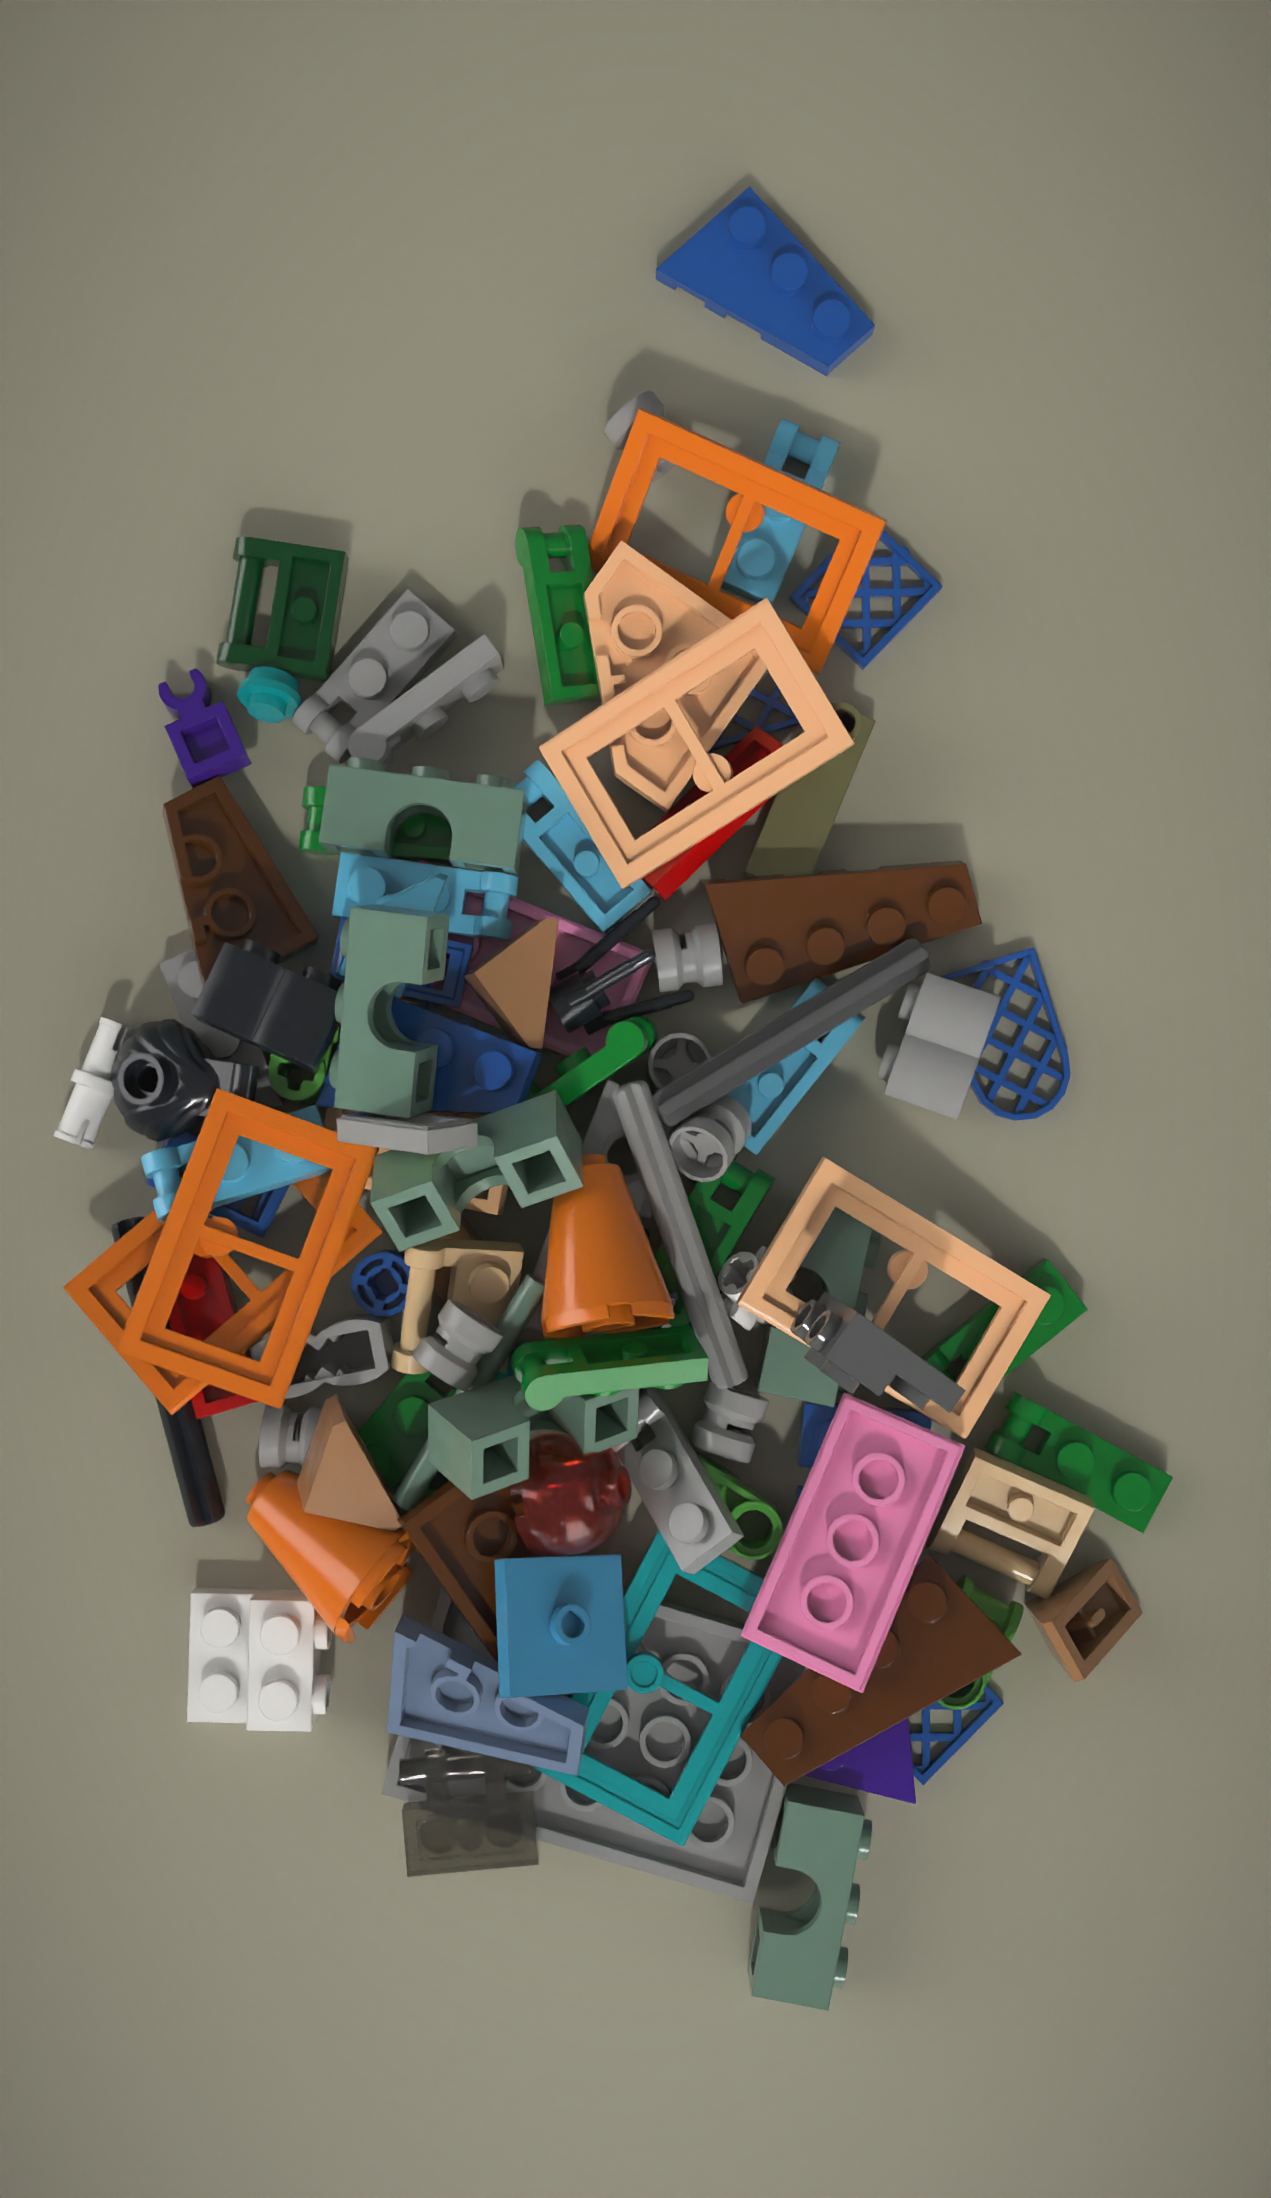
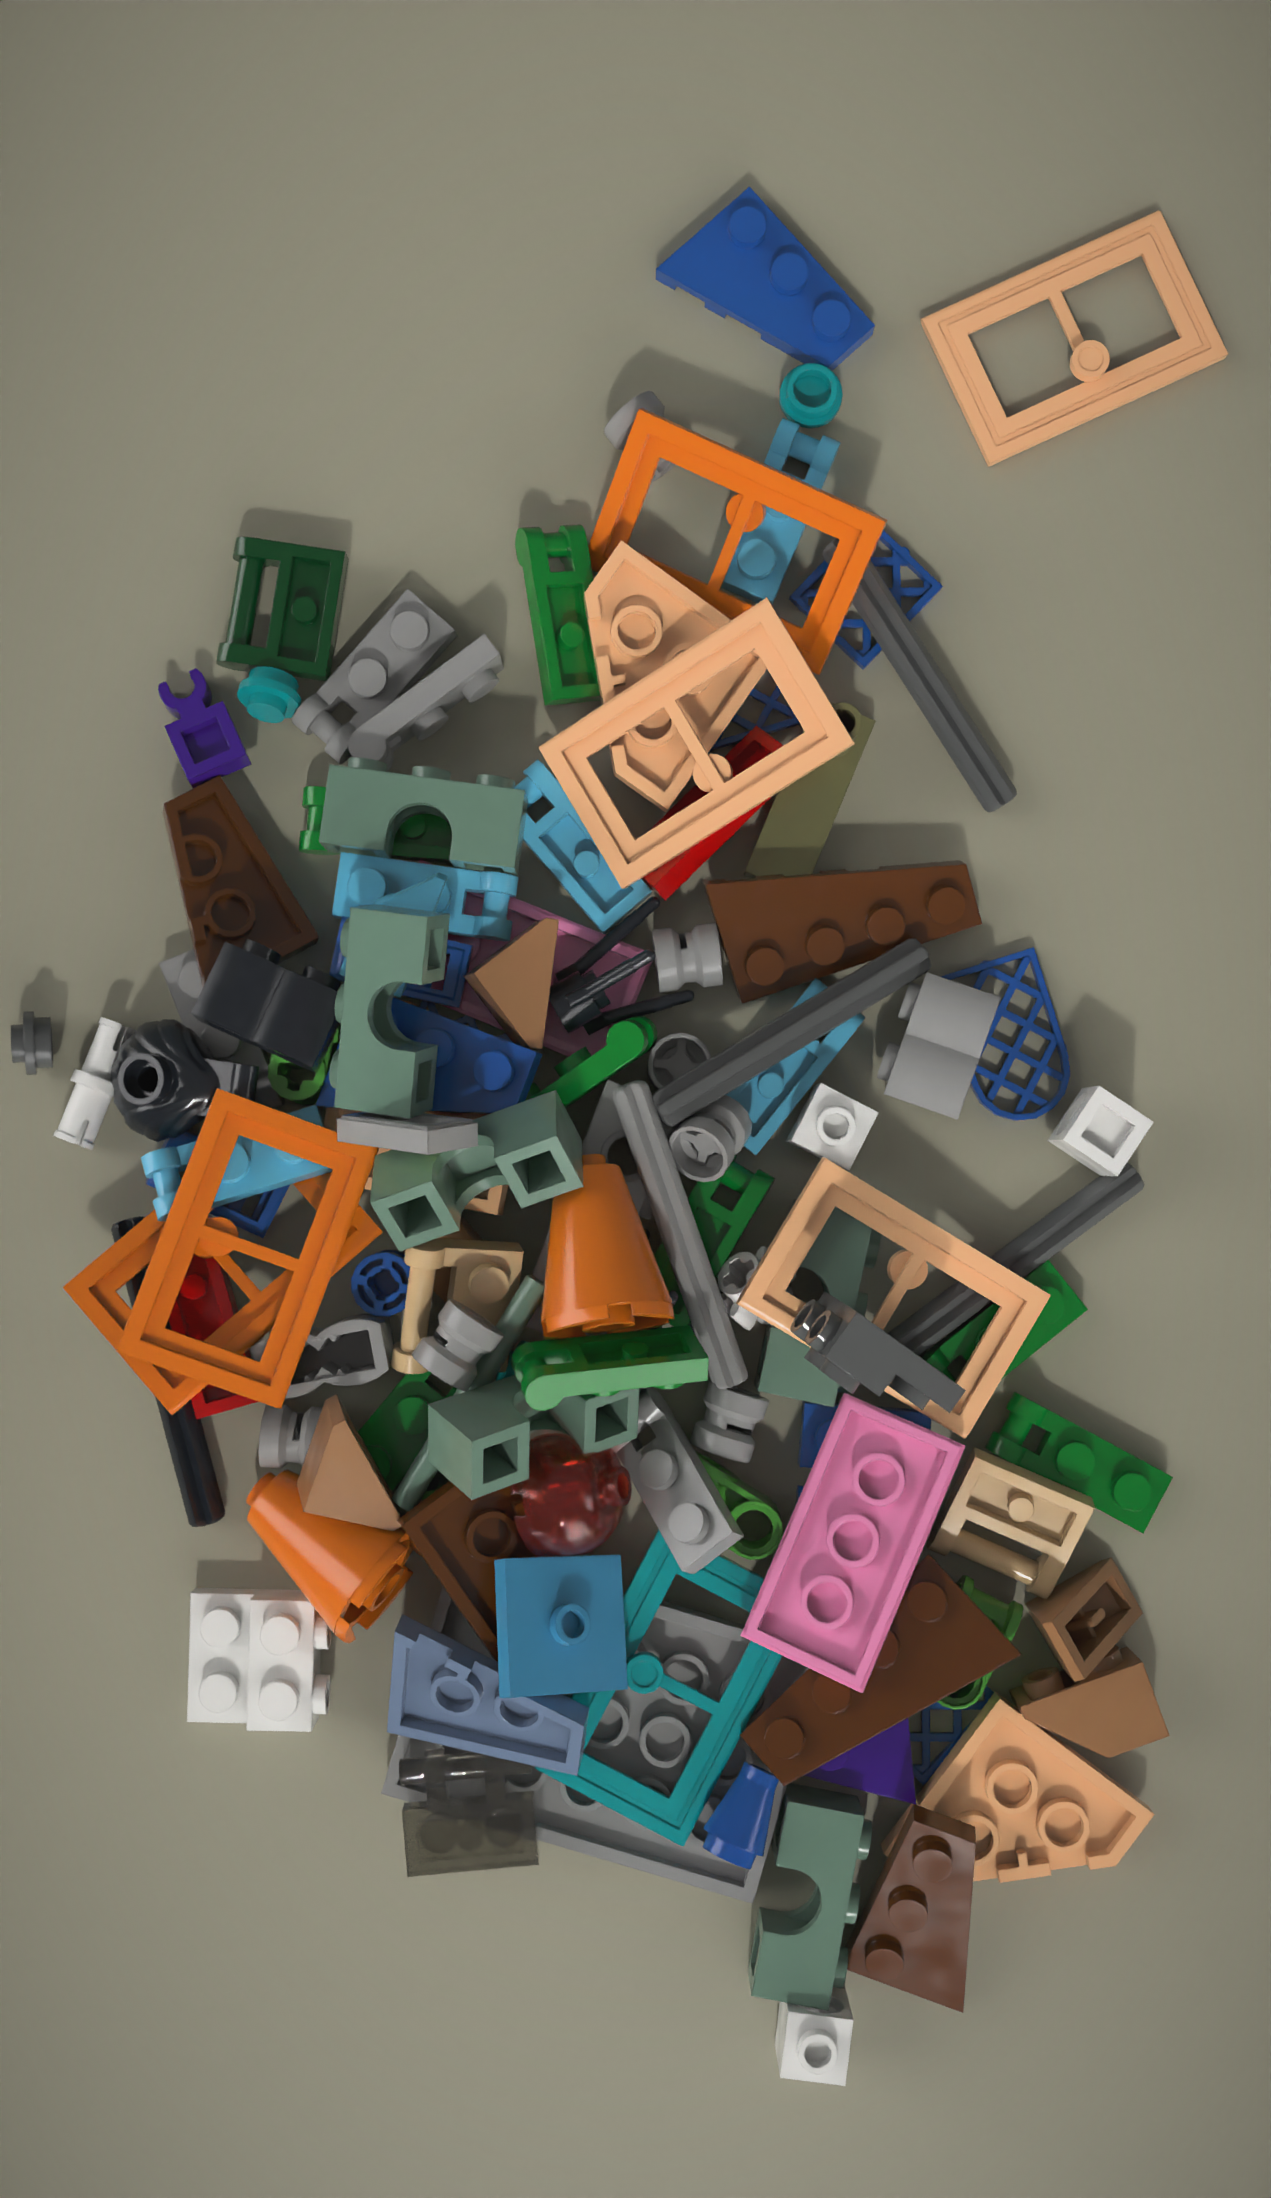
none -> dark grey plate [11,1011,53,1075]
none -> blue cone [703,1761,779,1869]
none -> white brick [775,1987,853,2086]
none -> teal plate [779,363,843,429]
none -> white brick [786,1083,879,1170]
none -> dark grey axle [823,538,1017,812]
none -> reddish brown wing [845,1804,976,2013]
none -> light nougat plate [881,1691,1155,1883]
none -> dark grey axle [887,1162,1144,1356]
none -> light nougat door [921,210,1228,467]
none -> medium nougat slope [1009,1645,1170,1758]
none -> white brick [1047,1086,1154,1176]

